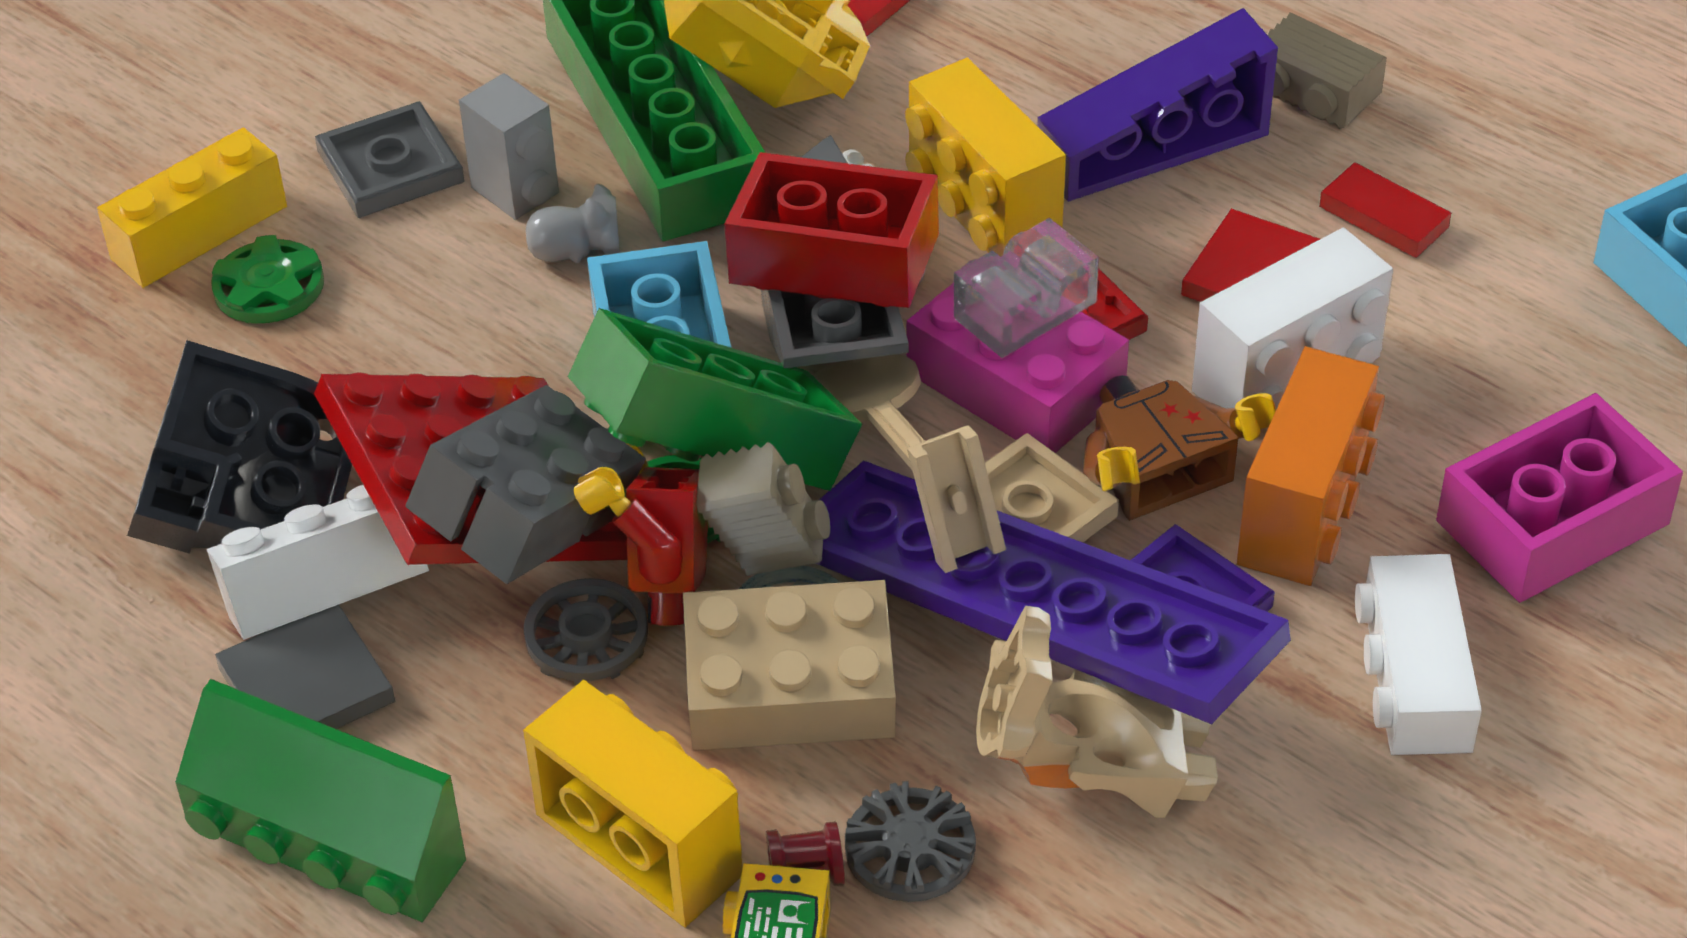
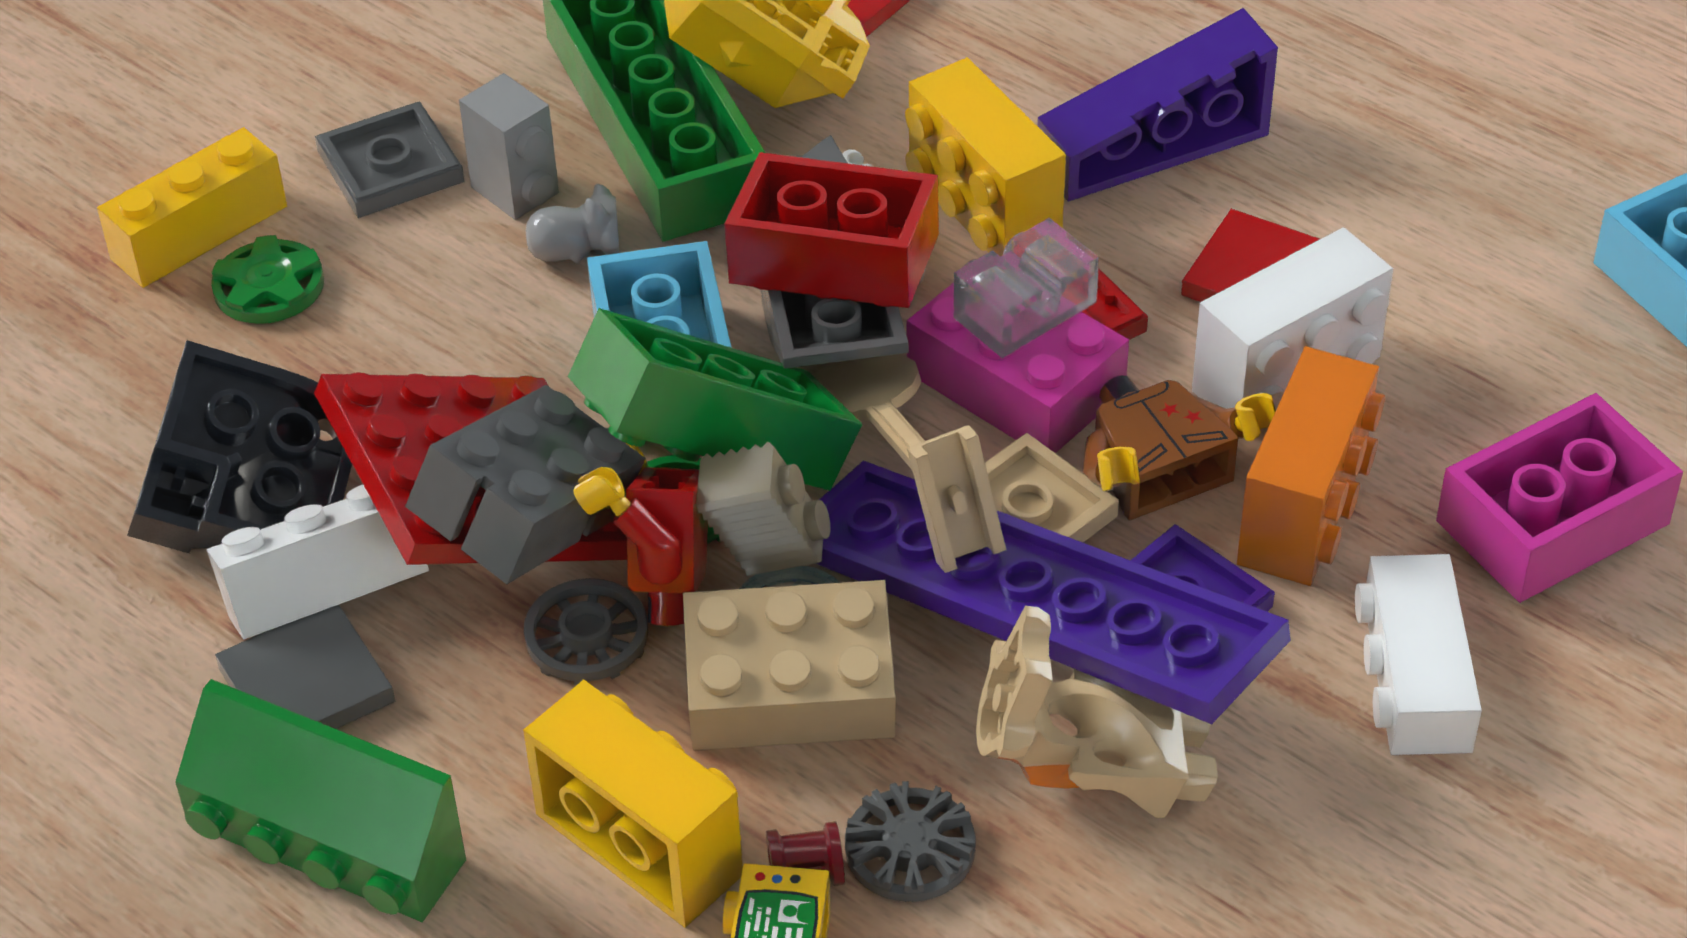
dark tan brick [1268,12,1387,129] -> none
red tile [1319,162,1452,258] -> none

